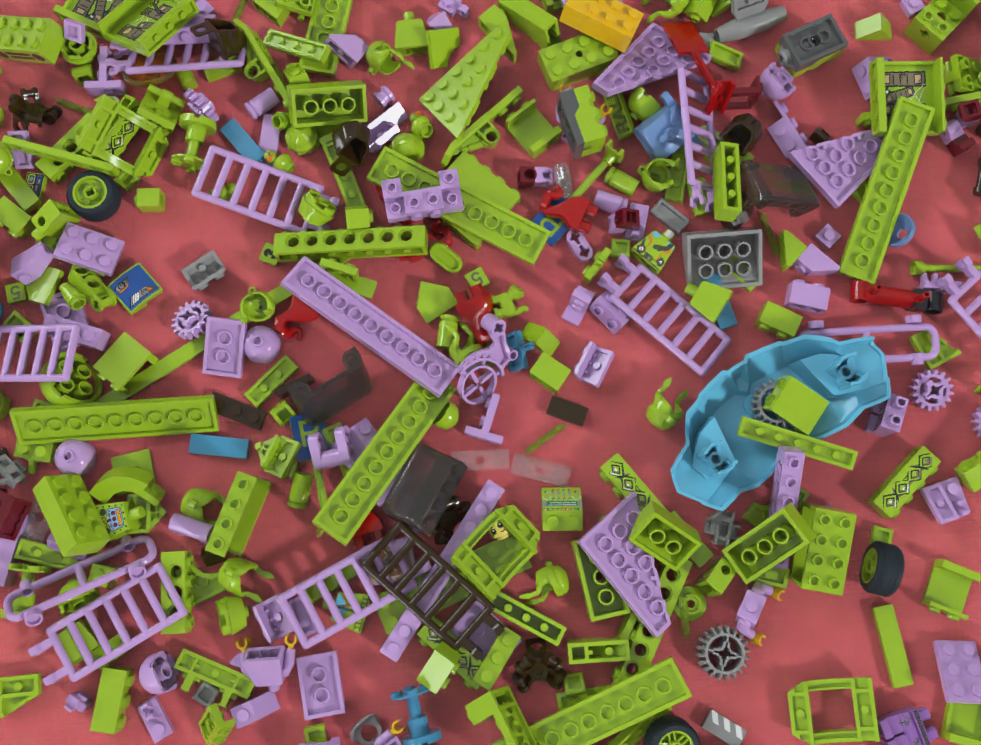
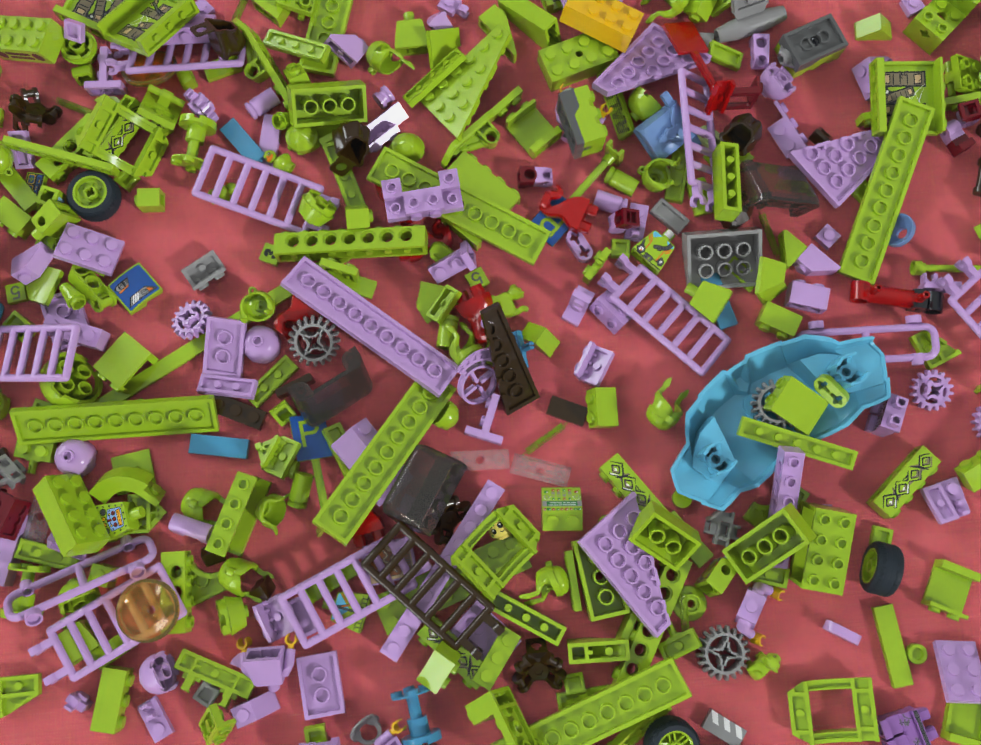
lavender connector [307,425,356,471] -> none
lime animal [410,111,433,139] -> none
lime piece [529,352,571,395] -> none
clear hinge [552,163,572,198] -> none
none -> lime brick [35,185,67,207]
none -> clear yellow dish [116,579,180,643]
none -> lavender tile [196,373,259,400]
none -> dark brown slope [249,575,276,601]
none -> lime hair [255,493,290,536]
none -> light grey gear [288,315,341,367]
none -> lime tile [402,47,467,108]
none -> lime tile [426,284,462,325]
none -> lavender bracket [428,240,477,284]
none -> dark brown wing [480,302,540,416]
none -> lime tile [563,550,582,612]
none -> lime brick [585,387,619,428]
none -> lime plate [658,621,703,660]
none -> lime tile [672,491,692,508]
none -> lime animal [745,651,781,680]
none -> lavender leg [749,34,770,70]
none -> lime slope [755,256,788,304]
none -> lime beam [814,374,850,408]
none -> lavender beam [822,619,862,646]
none -> lime tile [905,643,928,664]

